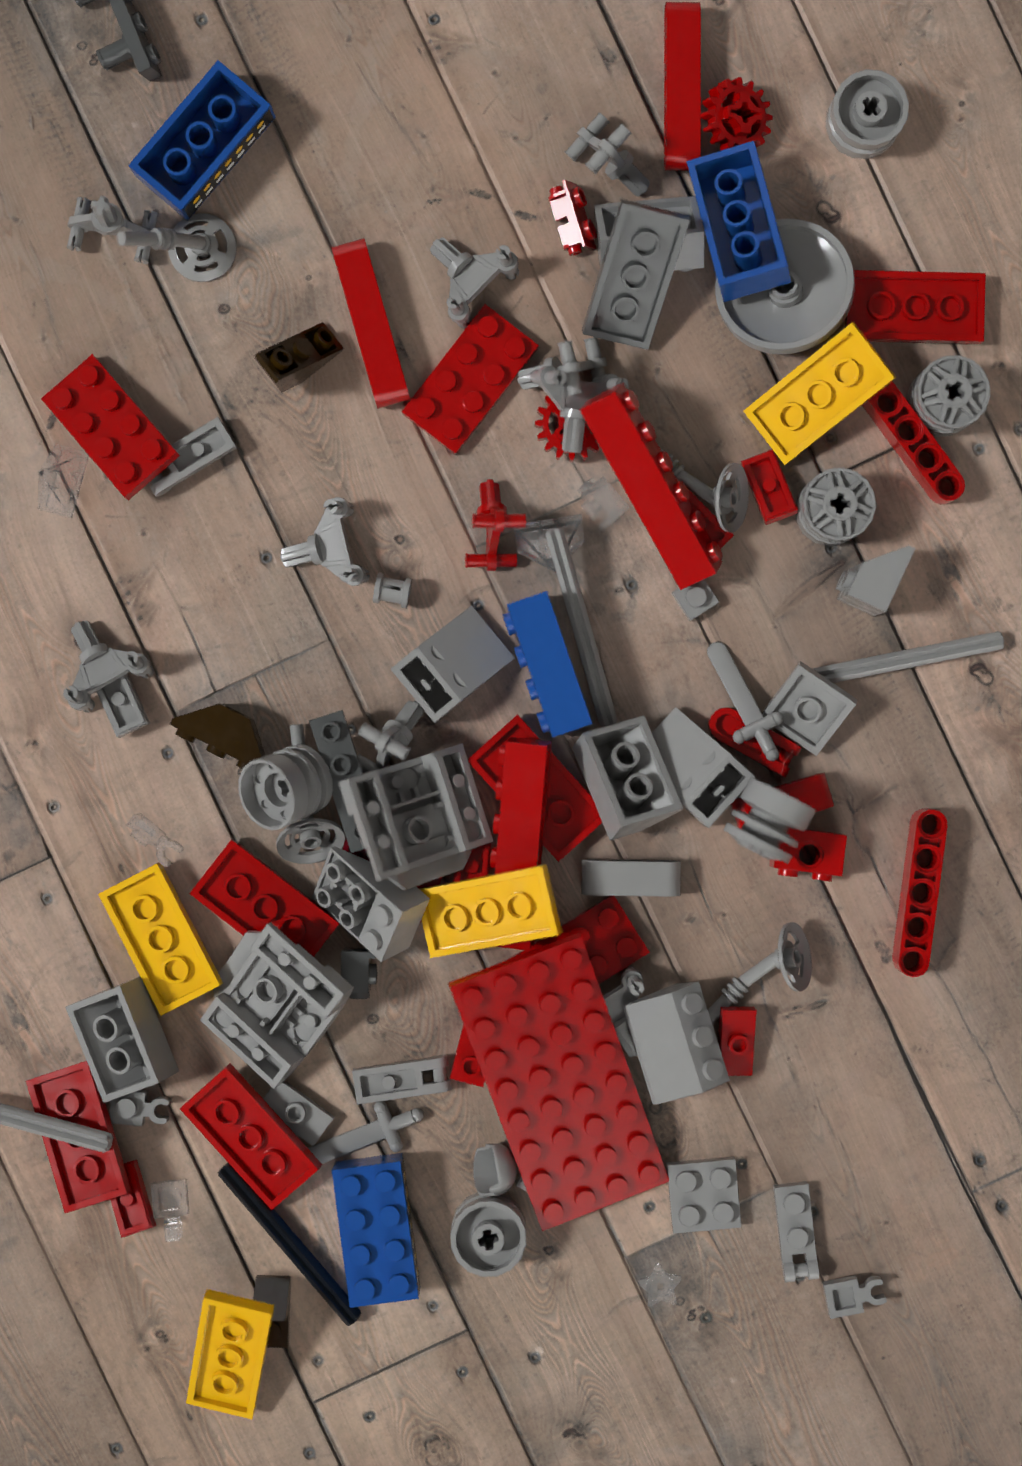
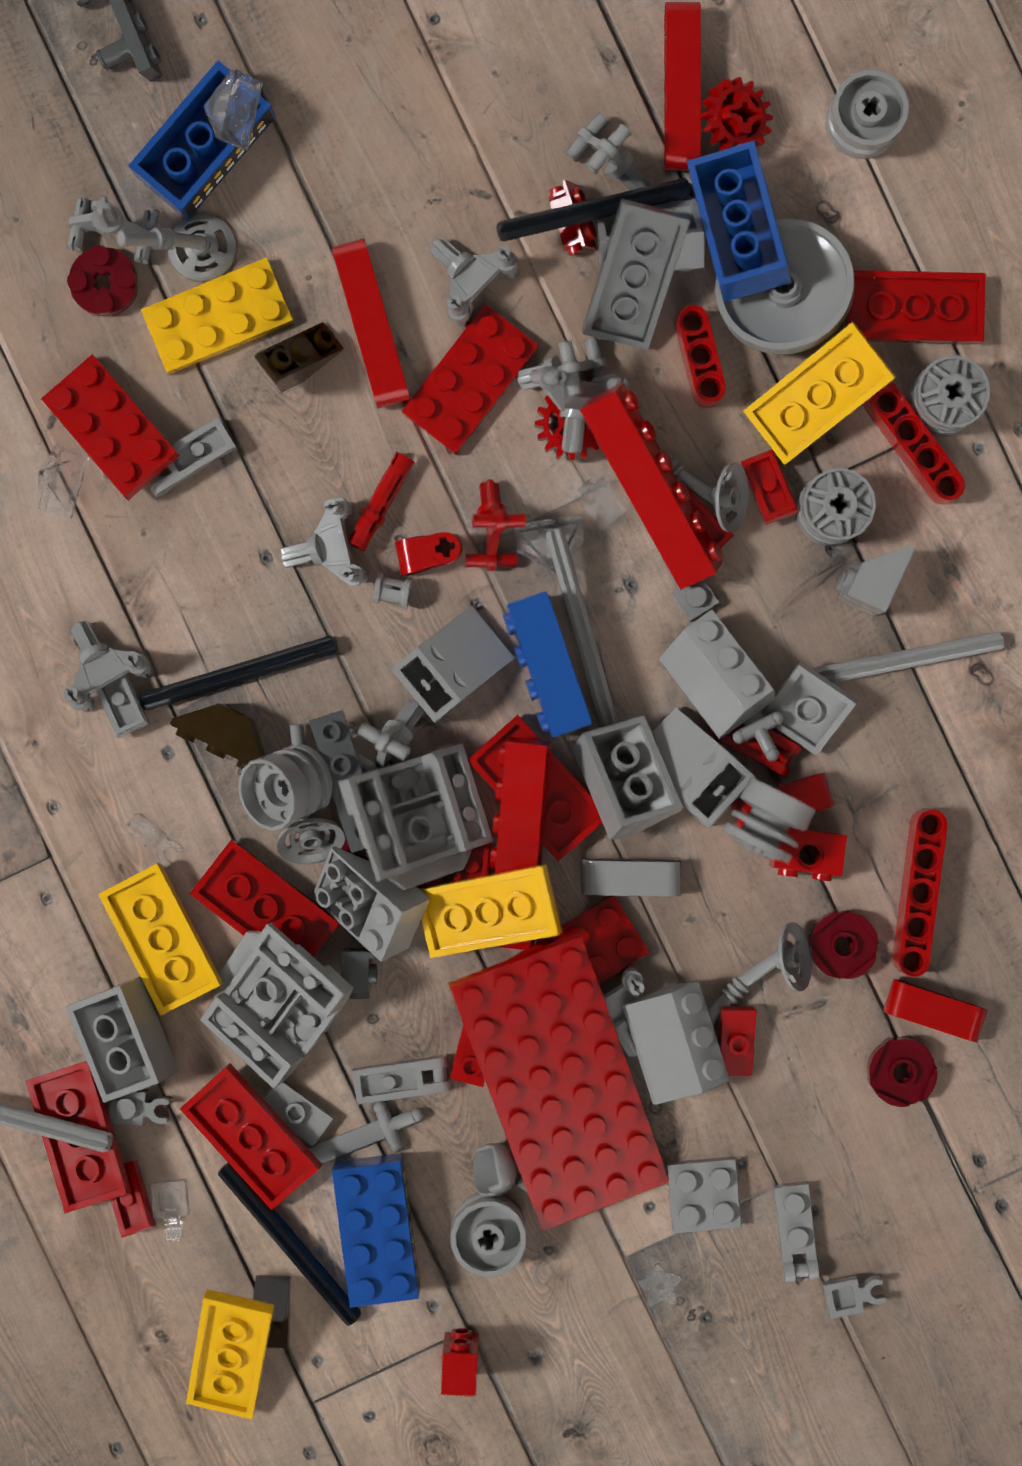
none -> dark red plate [67,245,138,317]
none -> black axle [140,635,337,710]
none -> yellow plate [141,257,294,375]
none -> clear slope [204,69,263,151]
none -> red pin [347,452,415,552]
none -> red piece [394,532,462,576]
none -> red brick [441,1328,479,1397]
none -> black axle [496,178,691,242]
none -> light grey slope [659,609,775,740]
none -> red beam [675,305,726,408]
none -> dark red plate [808,910,878,979]
none -> dark red plate [867,1037,938,1107]
none -> red beam [883,979,988,1043]

